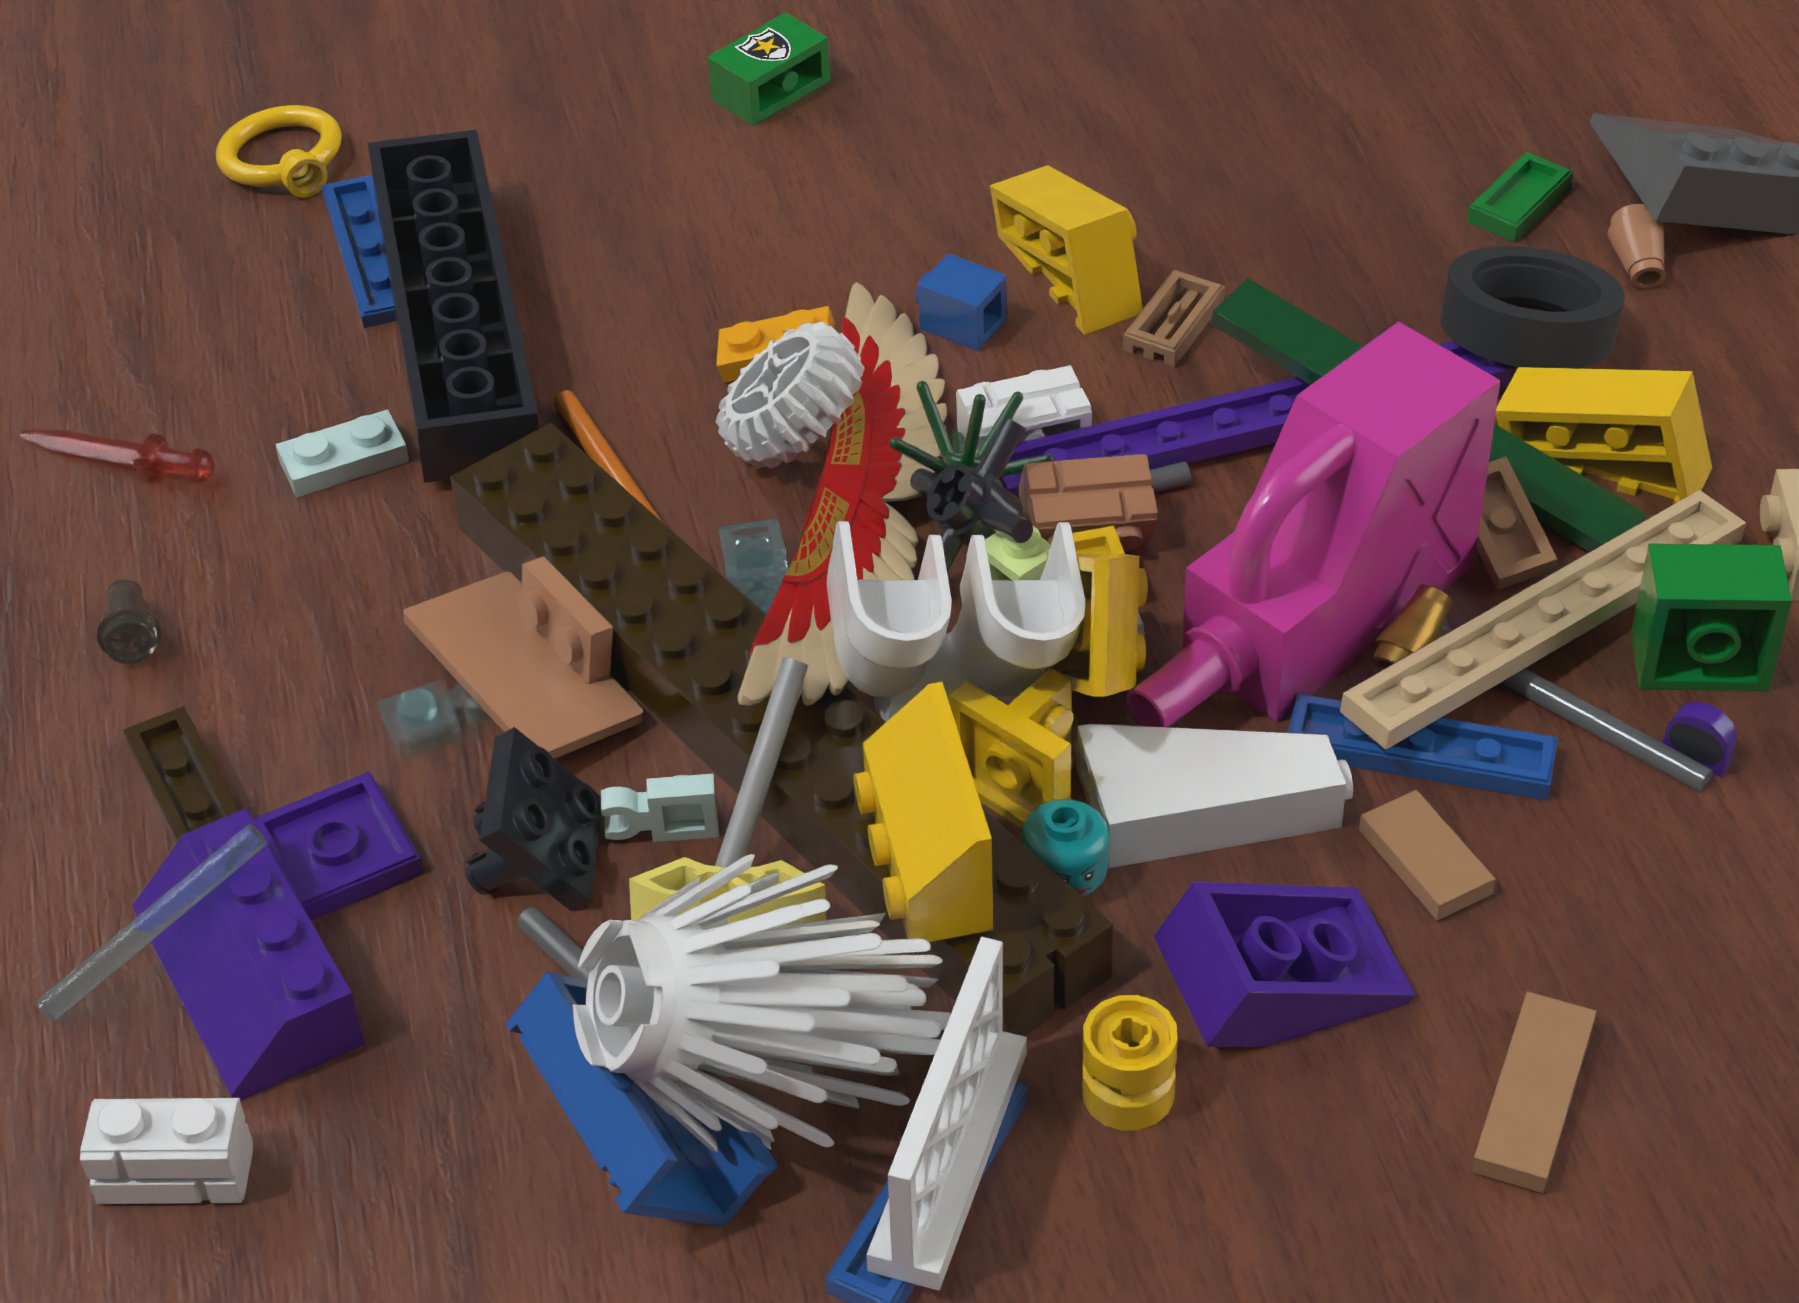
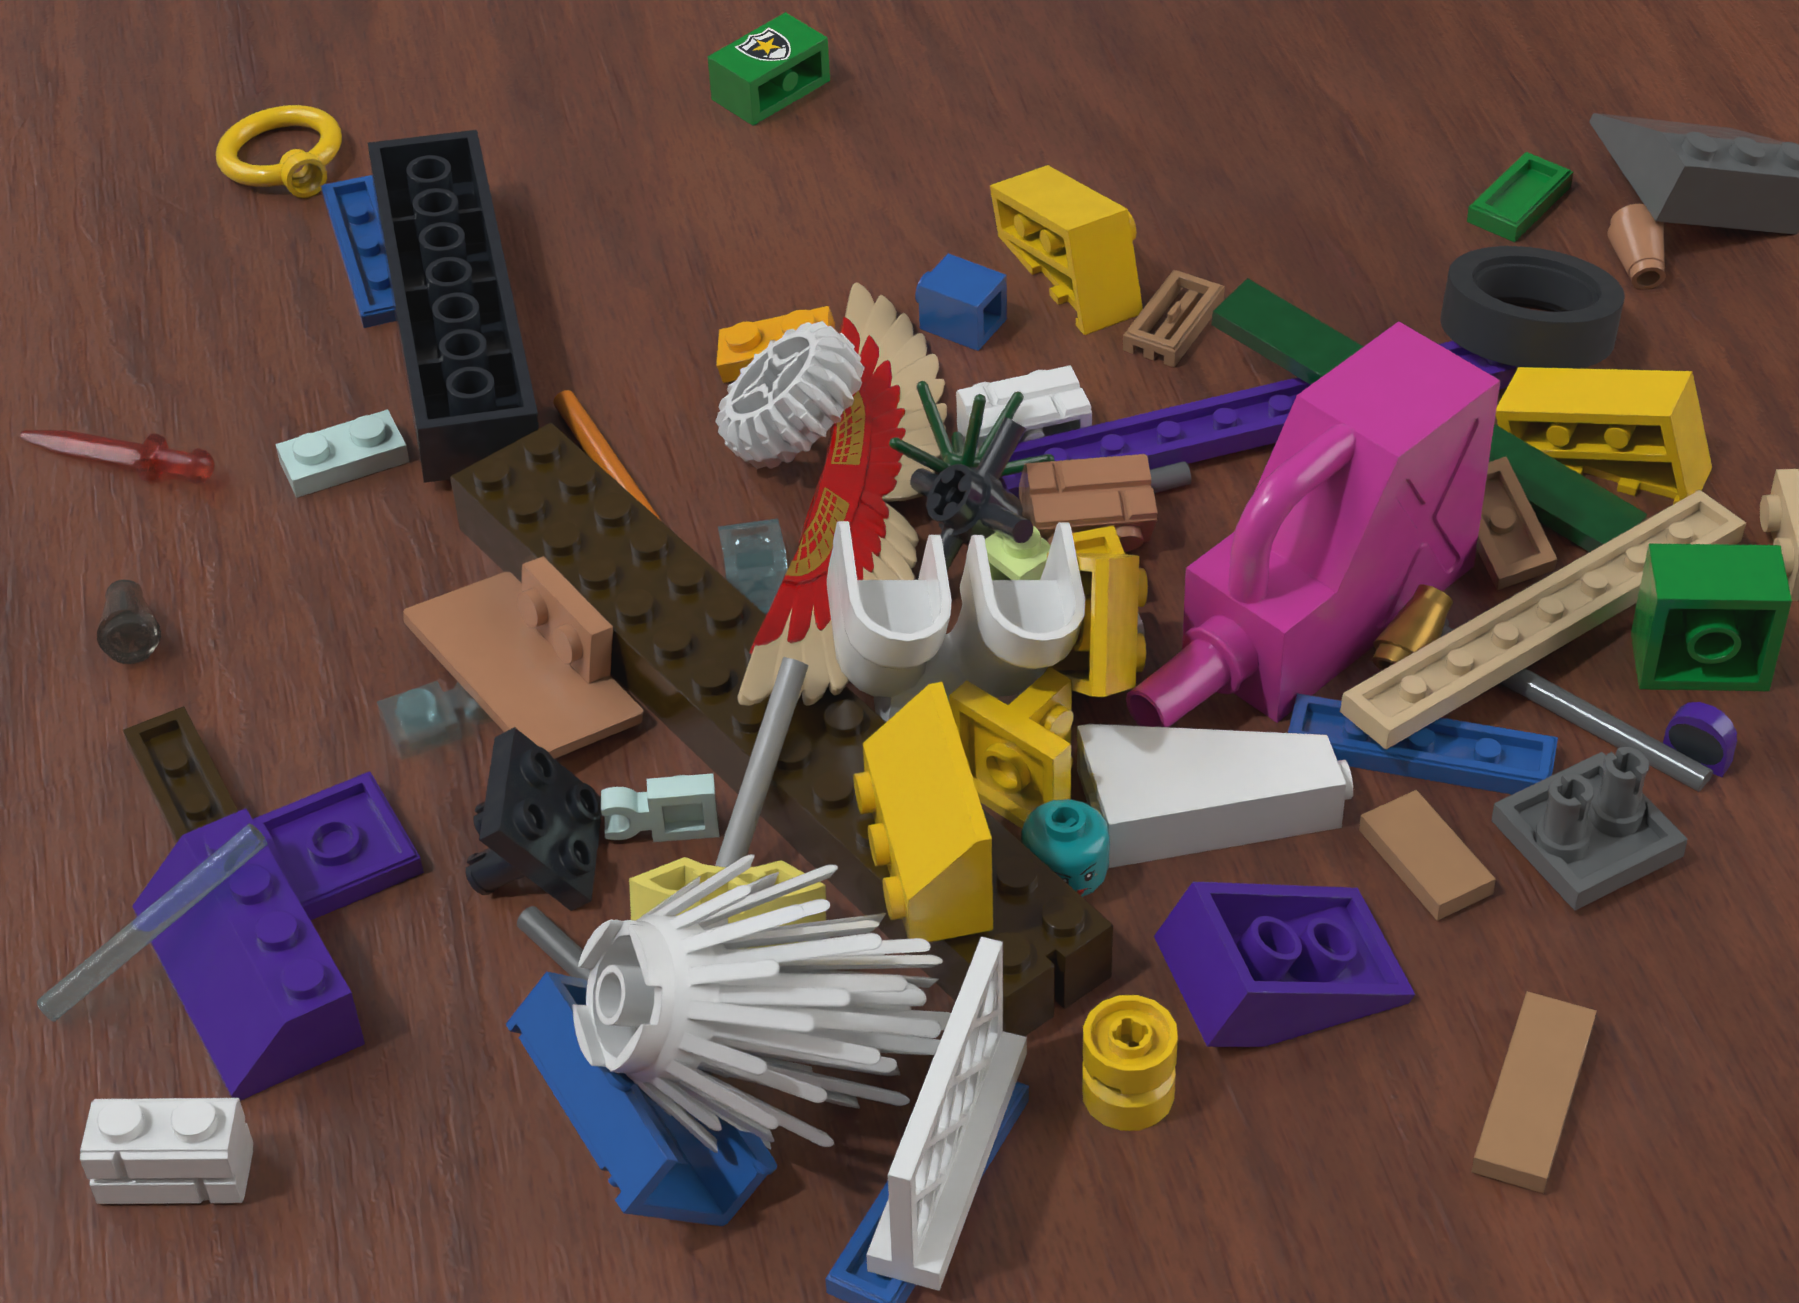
none -> dark grey plate [1491,747,1688,911]

